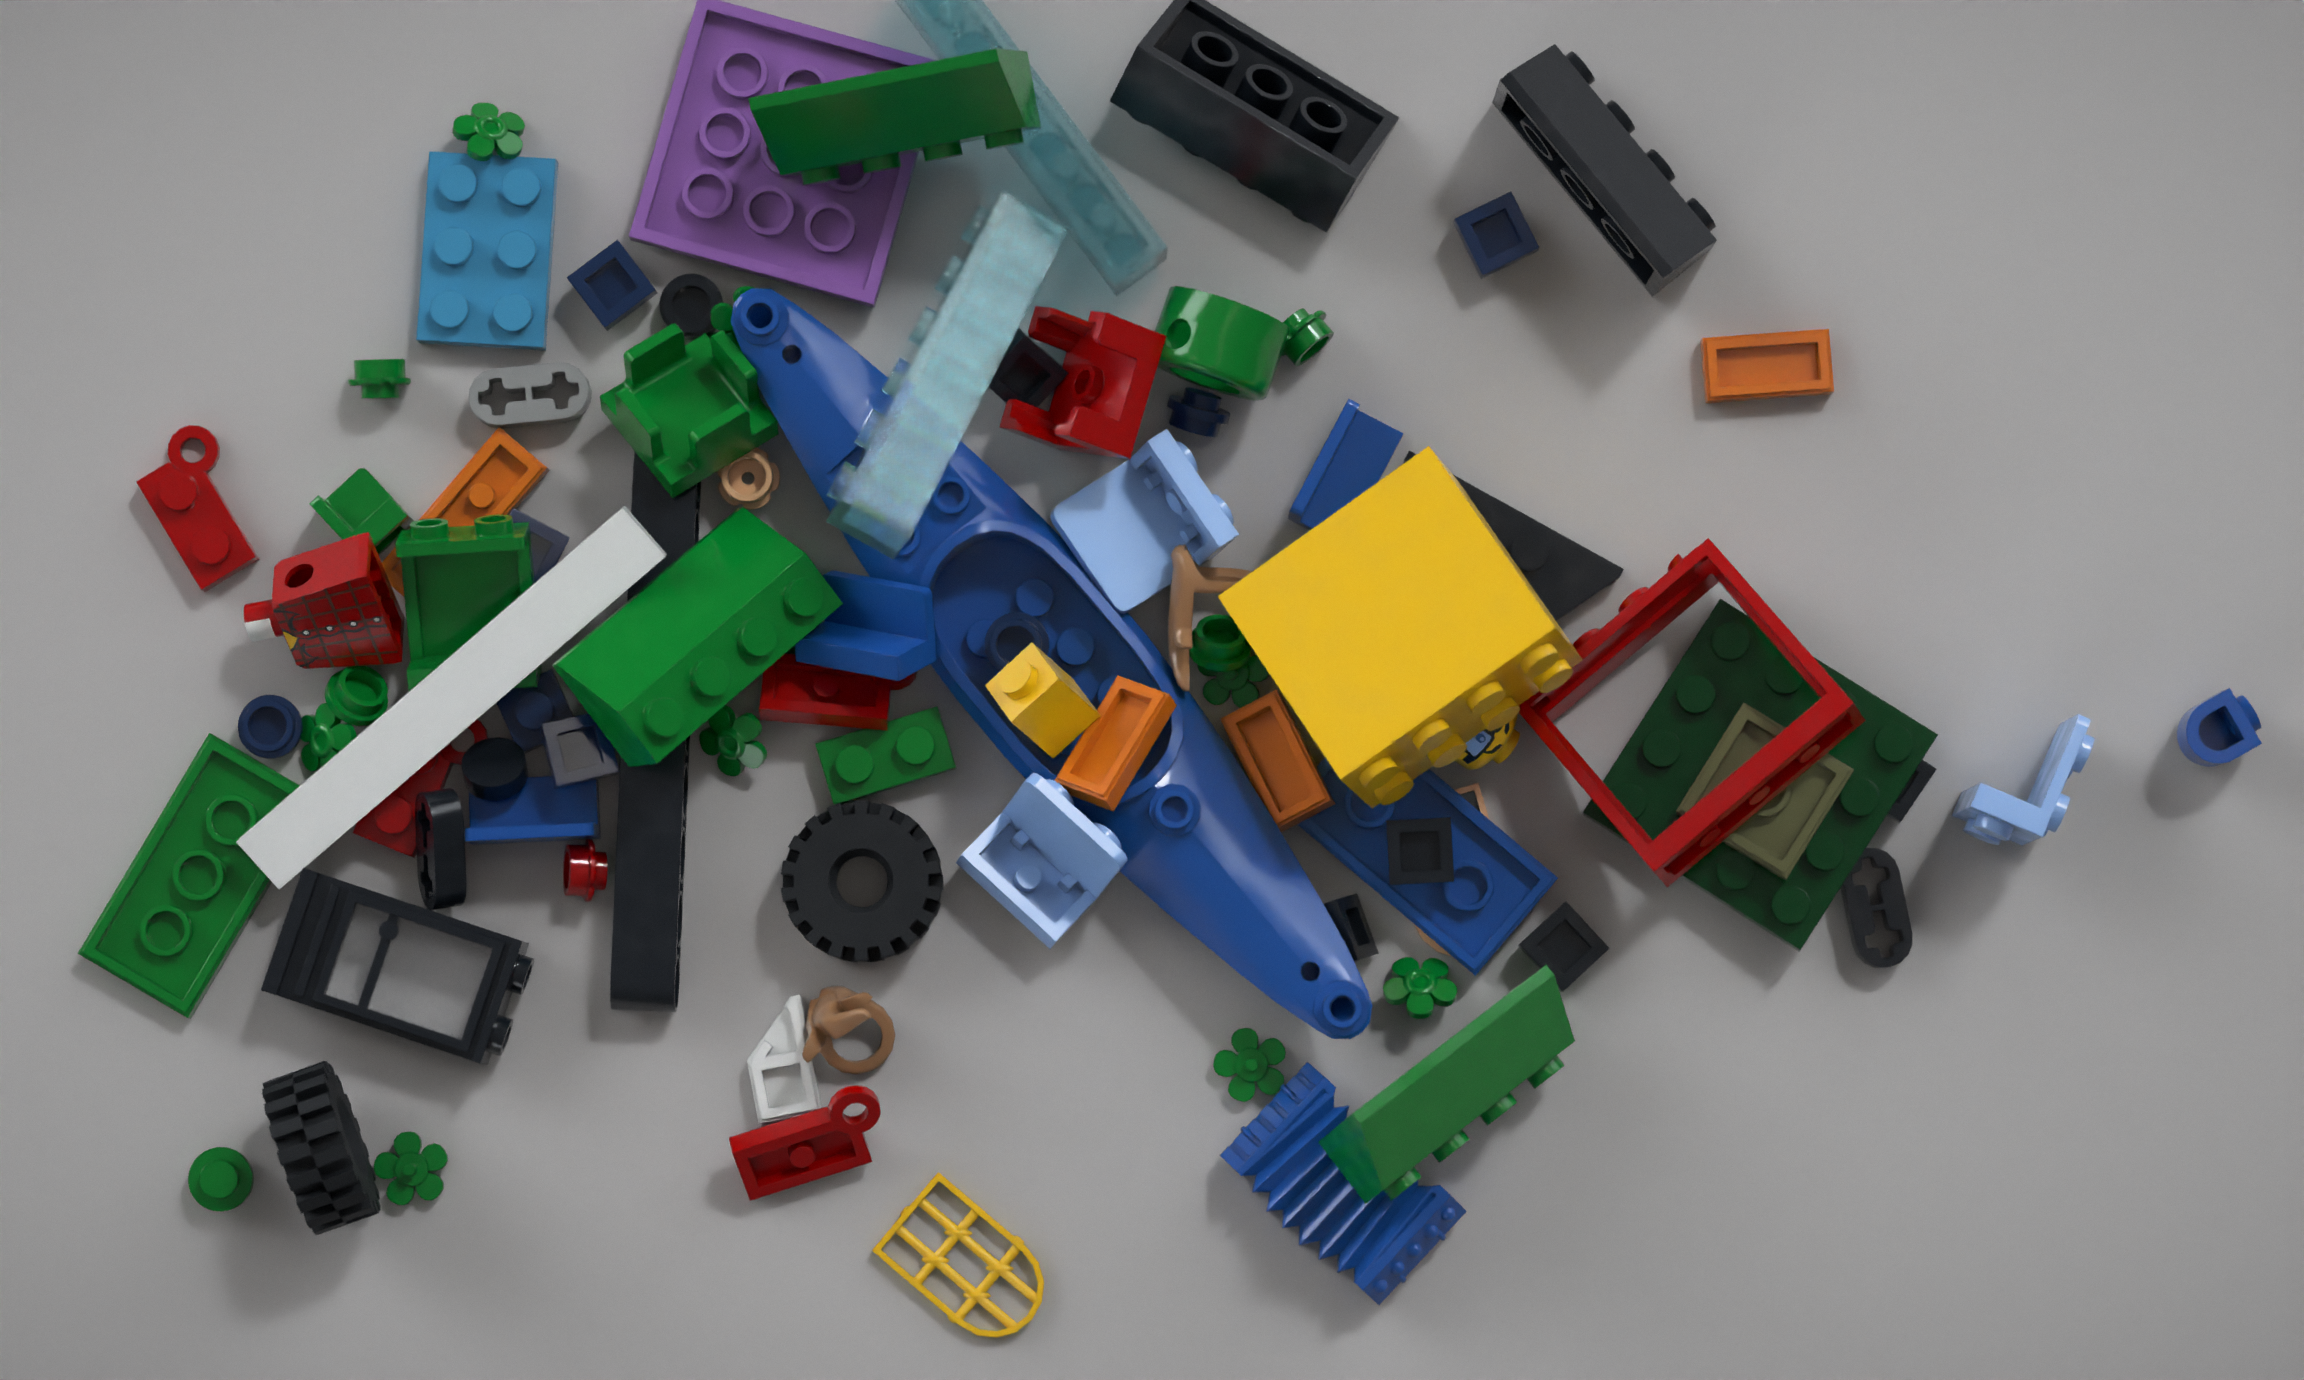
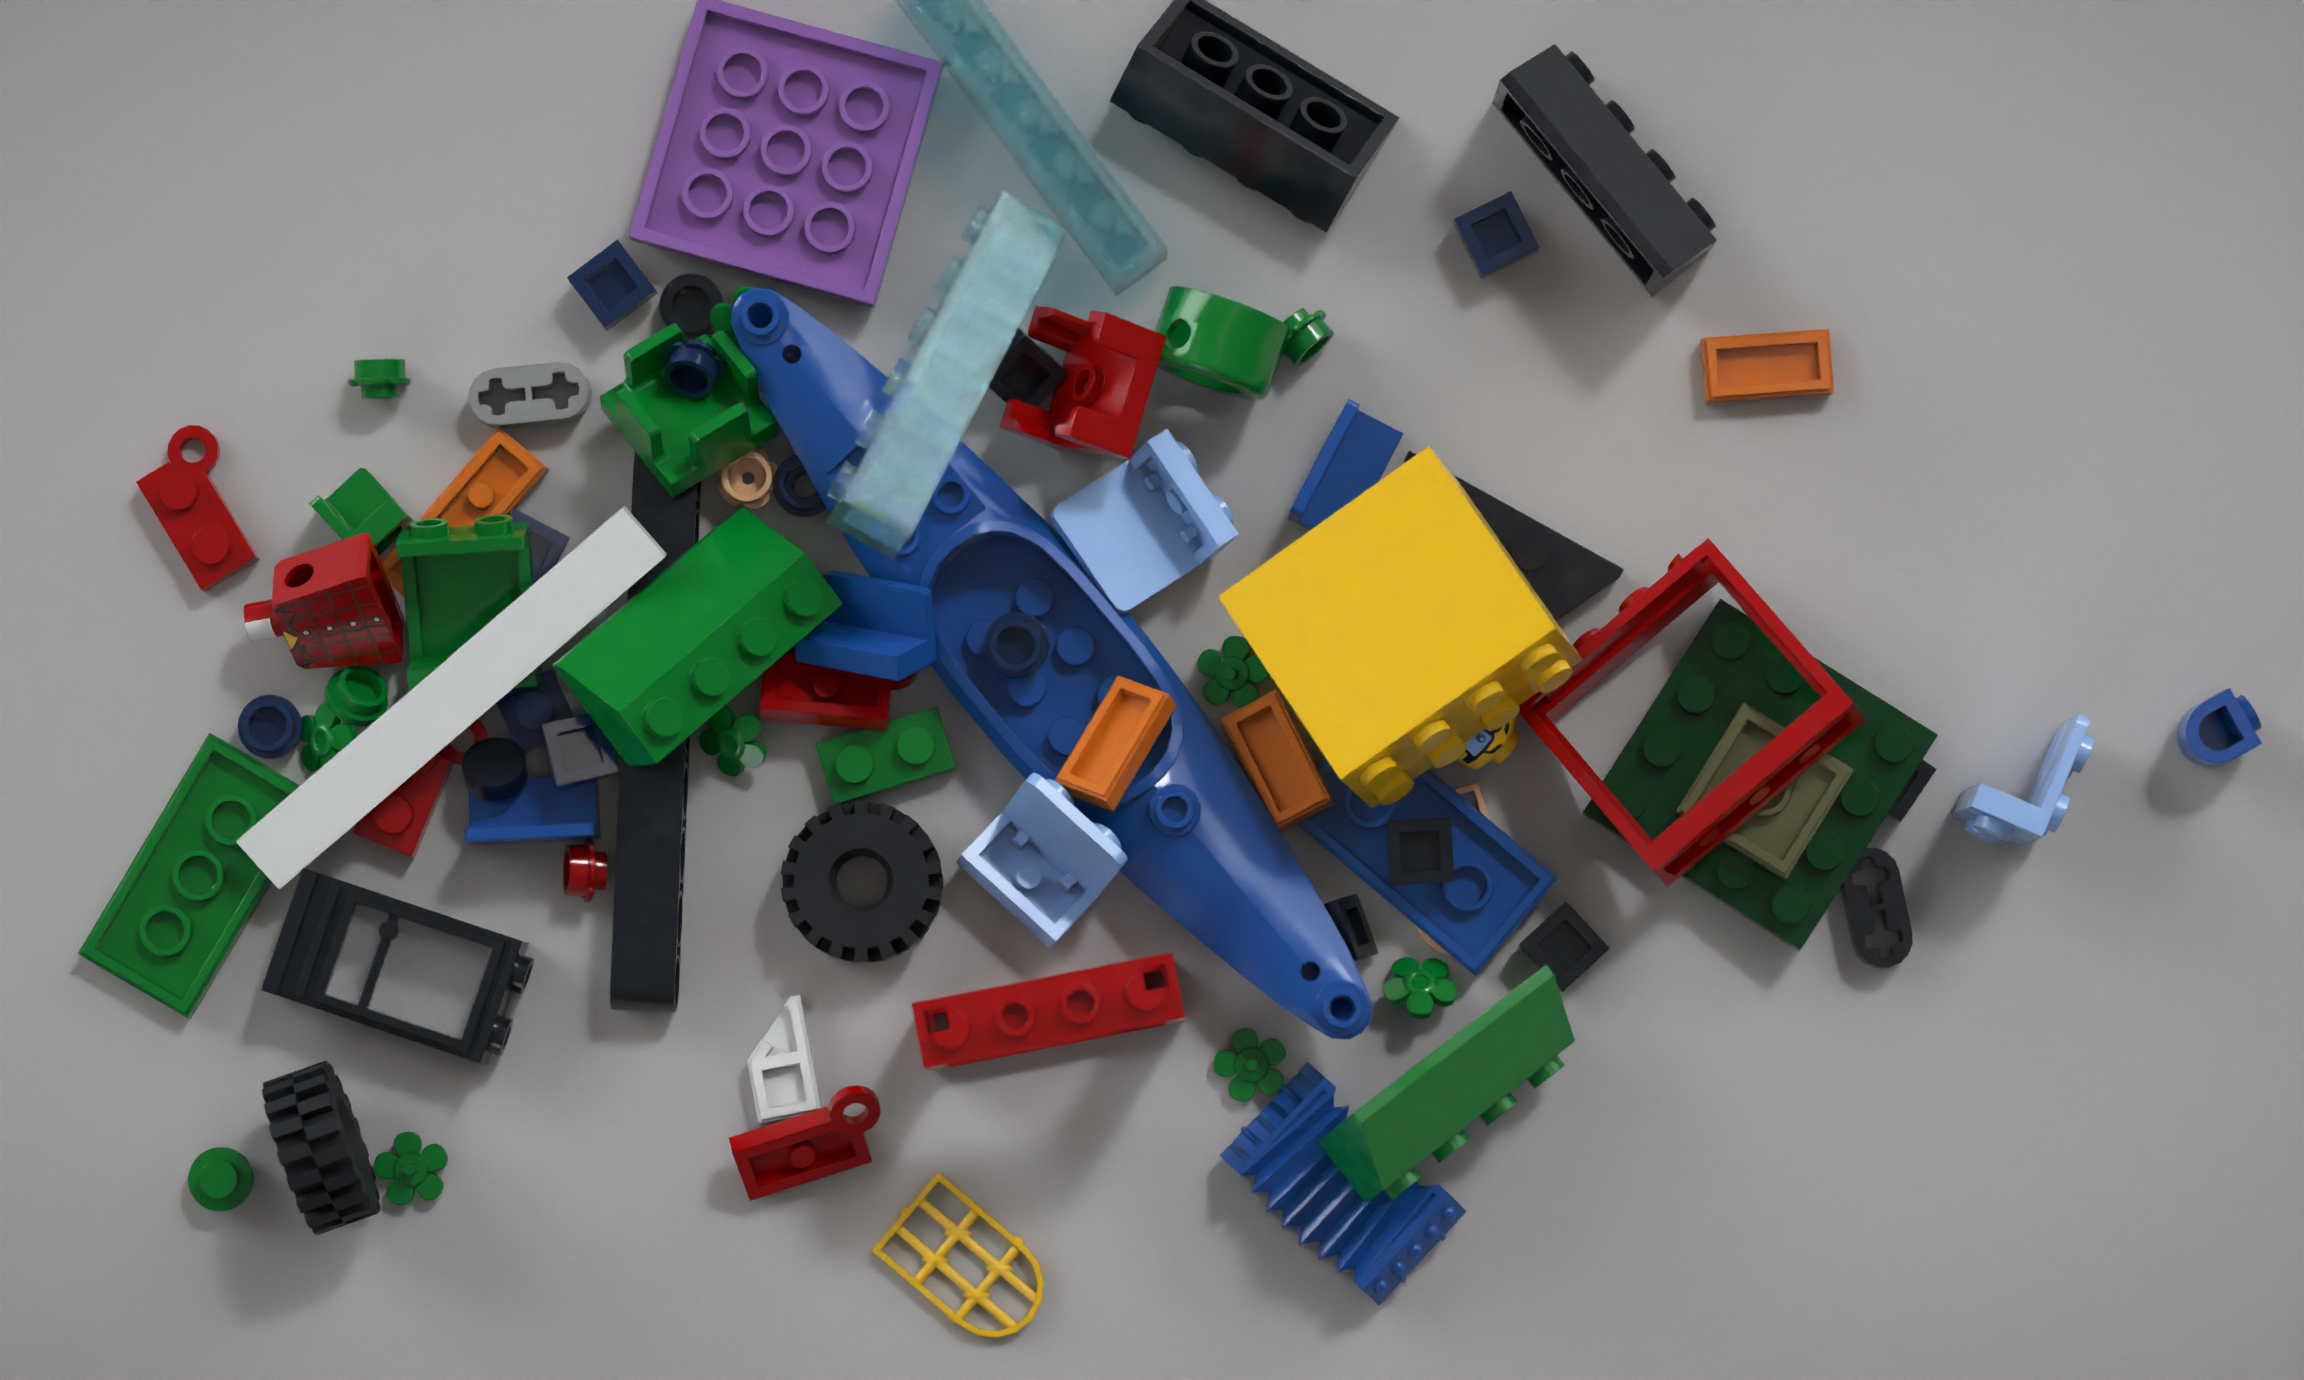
black beam [415,788,467,910] -> none
dark azure plate [416,151,558,351] -> none
green plant [452,102,525,161] -> none
green slope [749,48,1041,185] -> none
medium nougat piece [802,986,895,1075] -> none
yellow brick [985,642,1101,759] -> none
dark blue plate [1167,387,1231,437] -> none
medium nougat piece [1168,545,1252,692] -> none
green plate [1189,614,1252,673] -> none
none -> dark blue plate [663,339,726,398]
none -> dark blue plate [773,455,827,517]
none -> red window [912,952,1185,1071]

